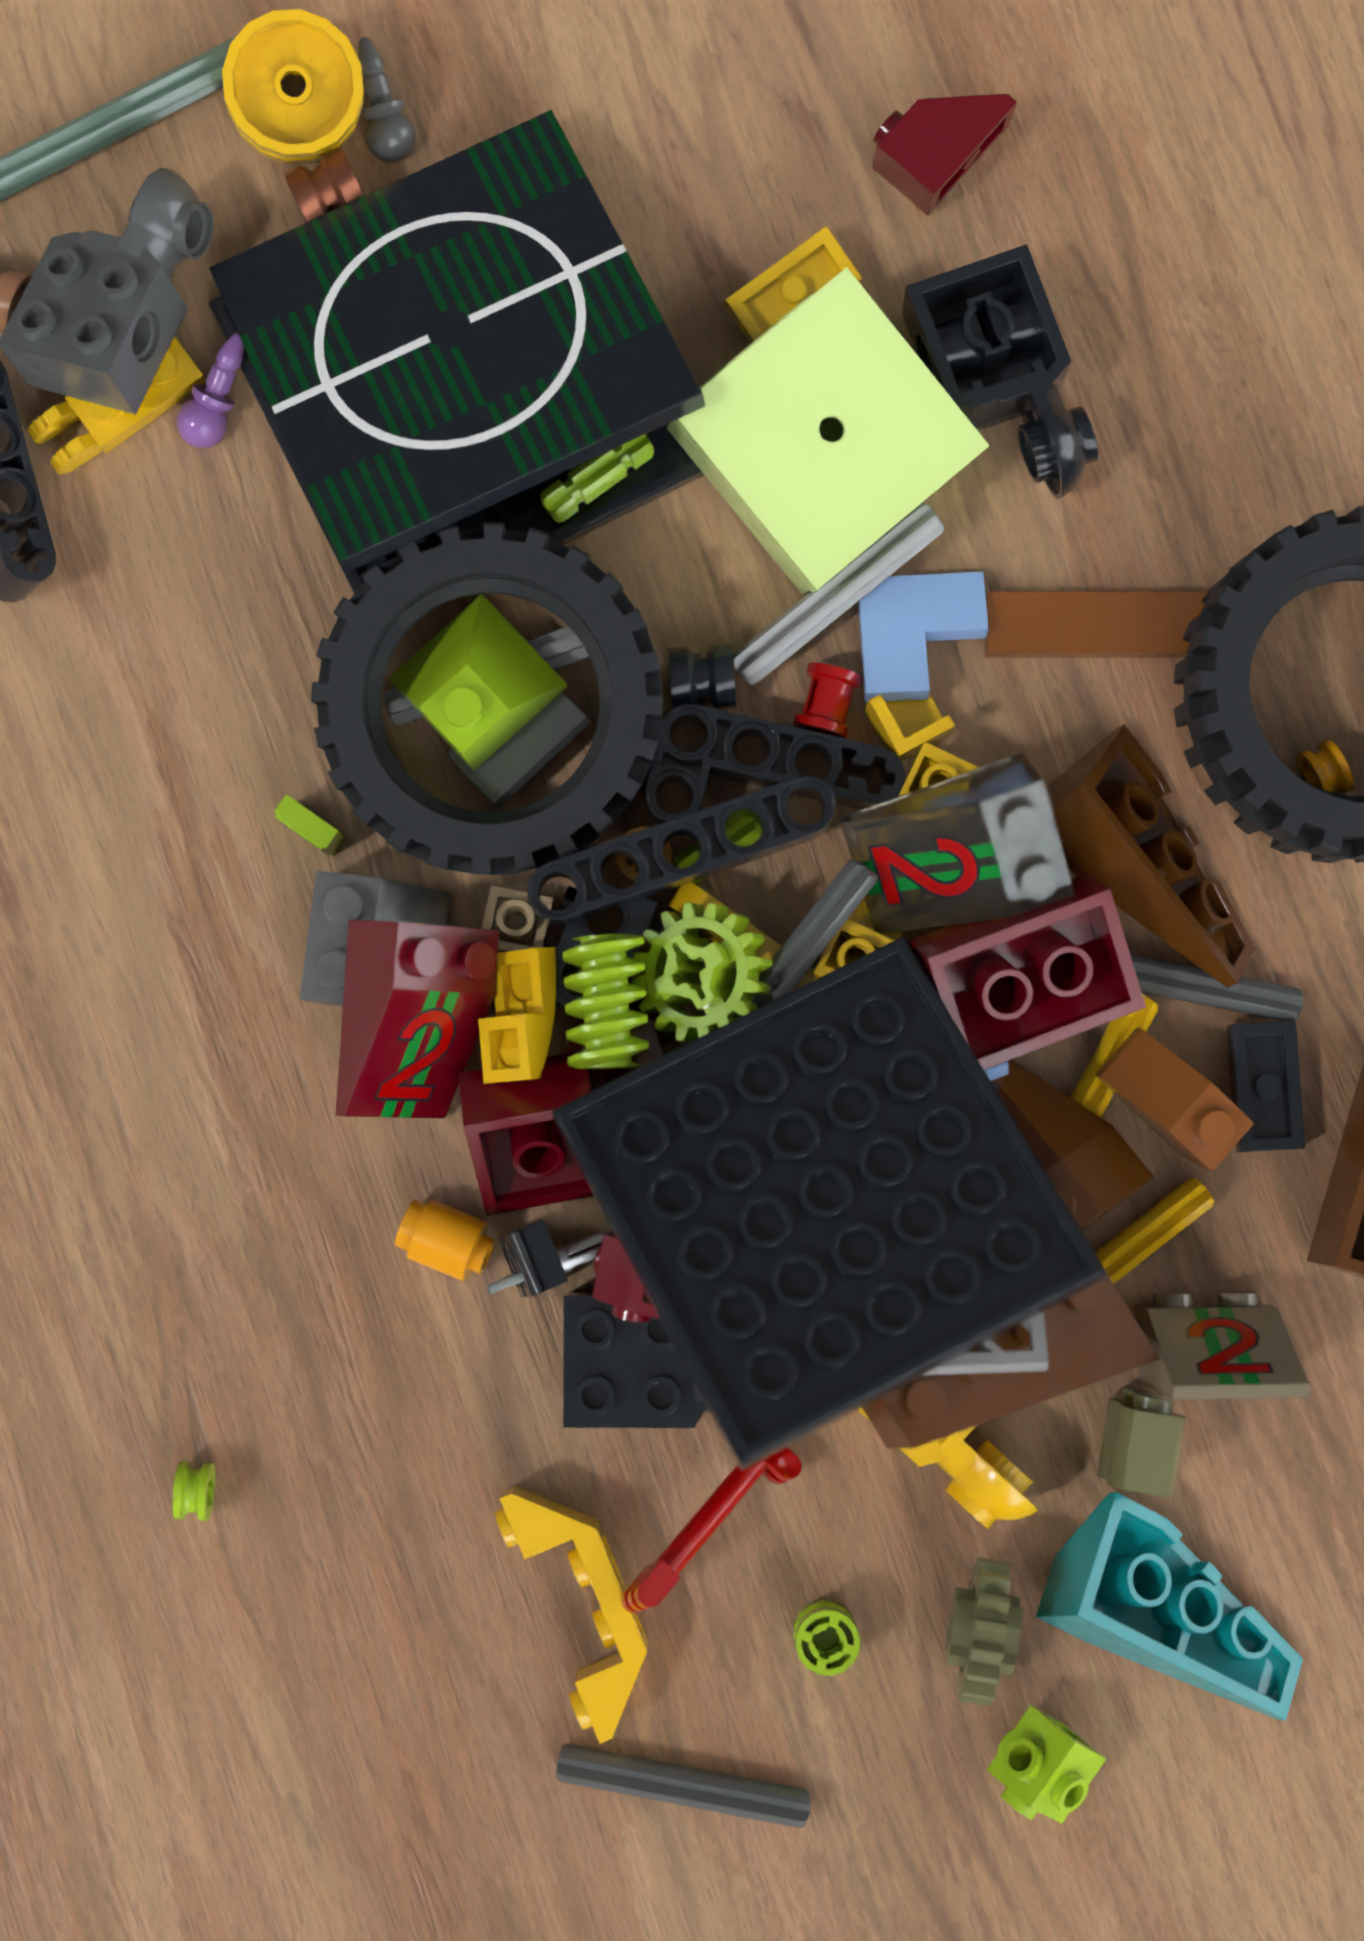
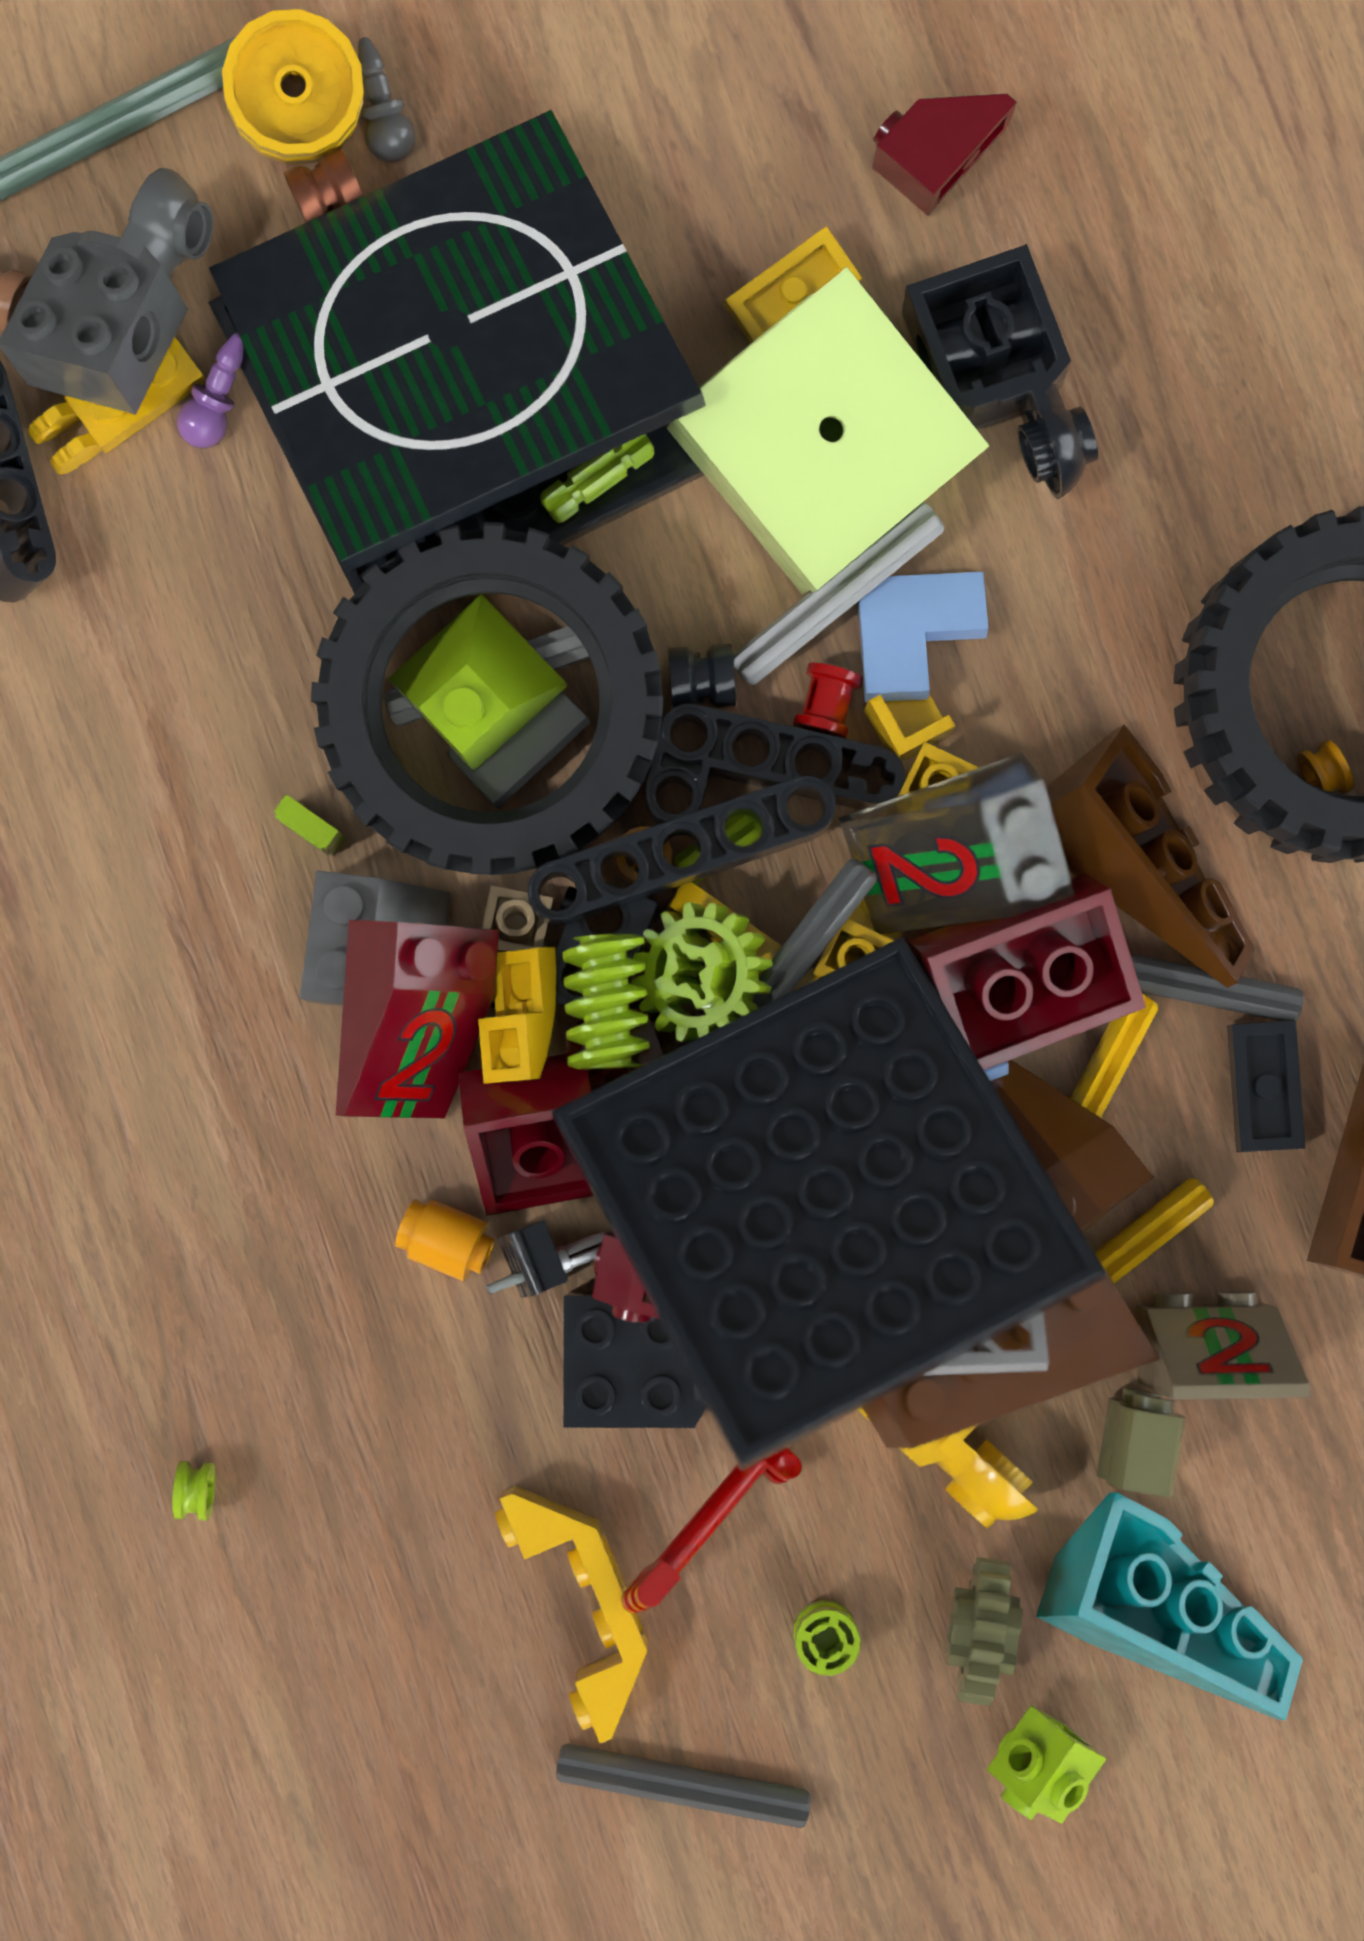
dark orange tile [985,591,1208,658] -> none
dark orange slope [1095,1027,1254,1172] -> none

